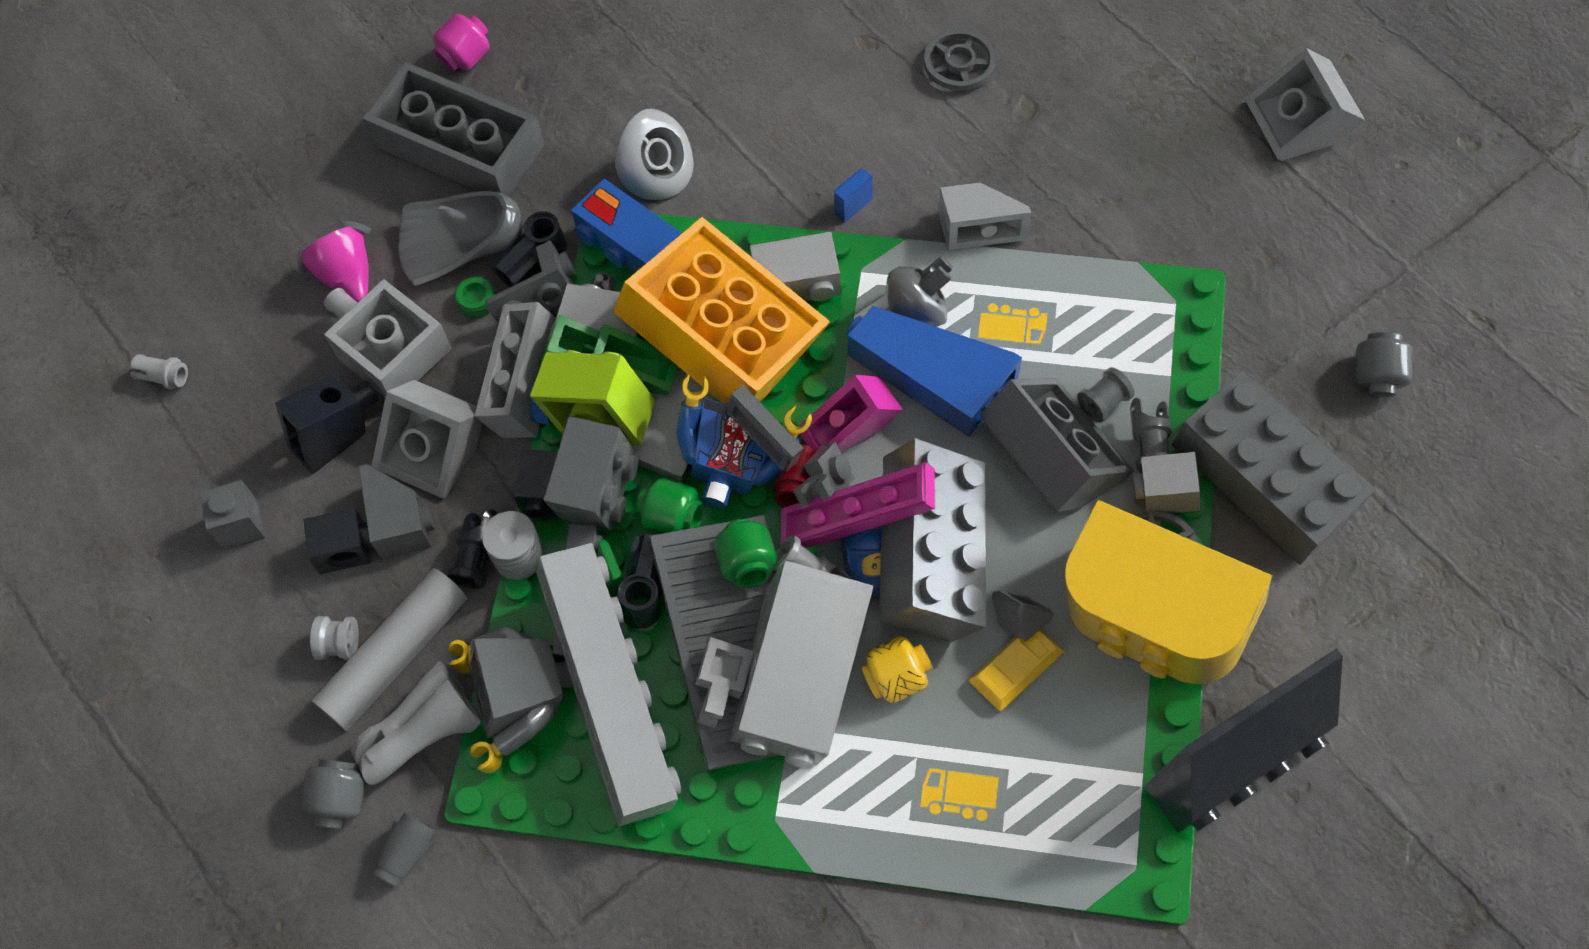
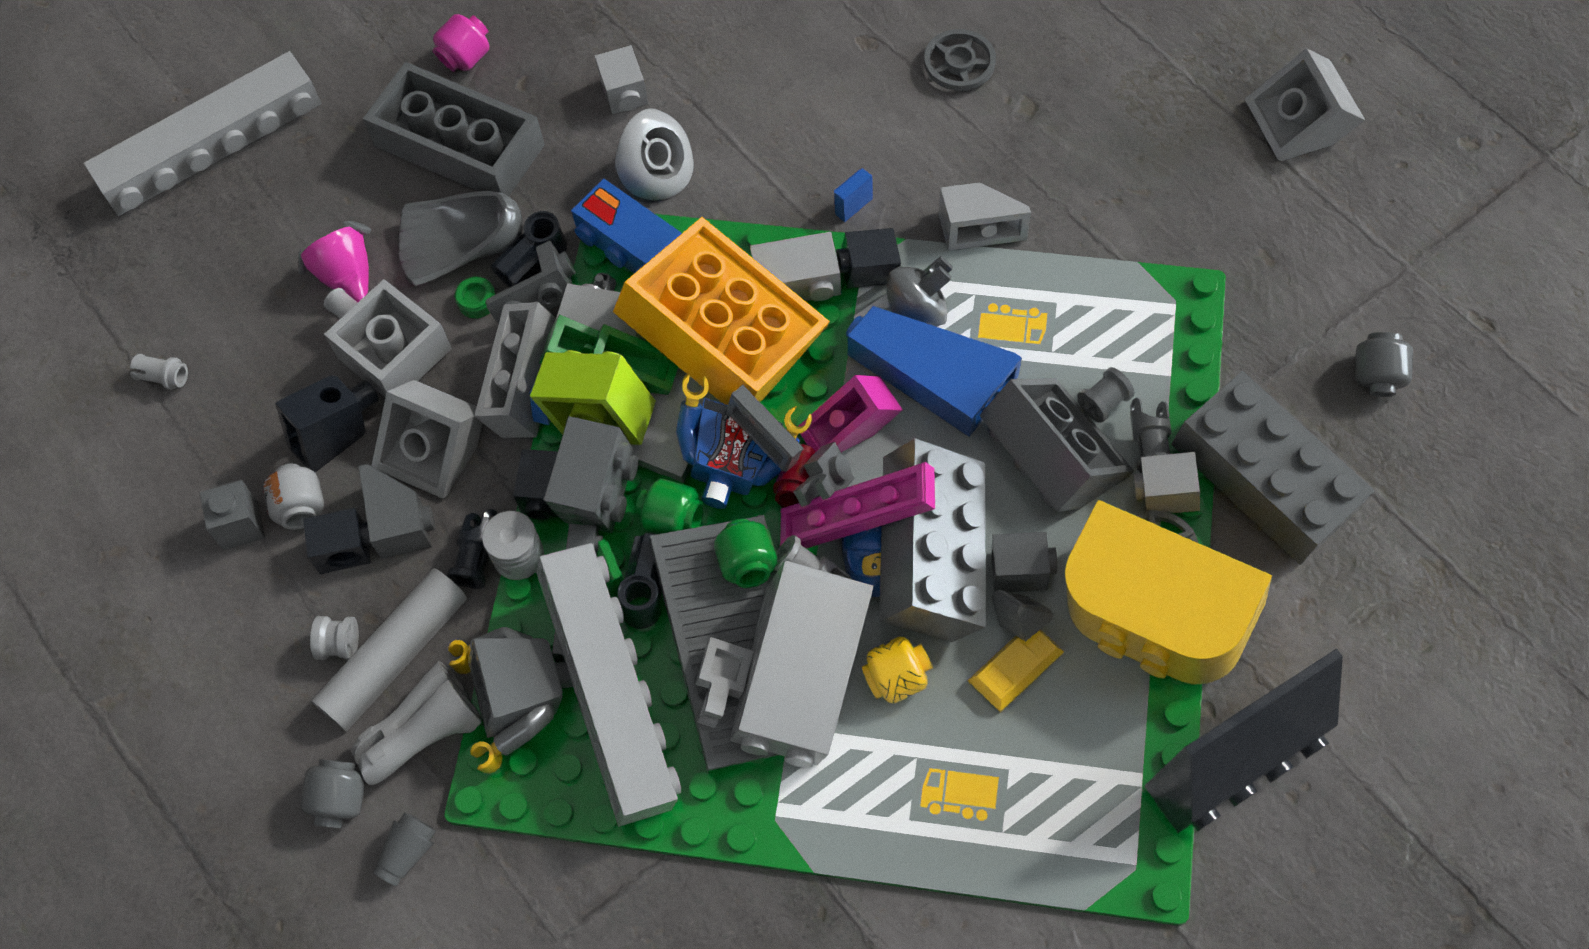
none -> light grey brick [84,51,322,216]
none -> light grey head [263,463,324,530]
none -> light grey brick [595,45,649,114]
none -> black brick [836,228,901,289]
none -> dark grey brick [991,532,1057,592]

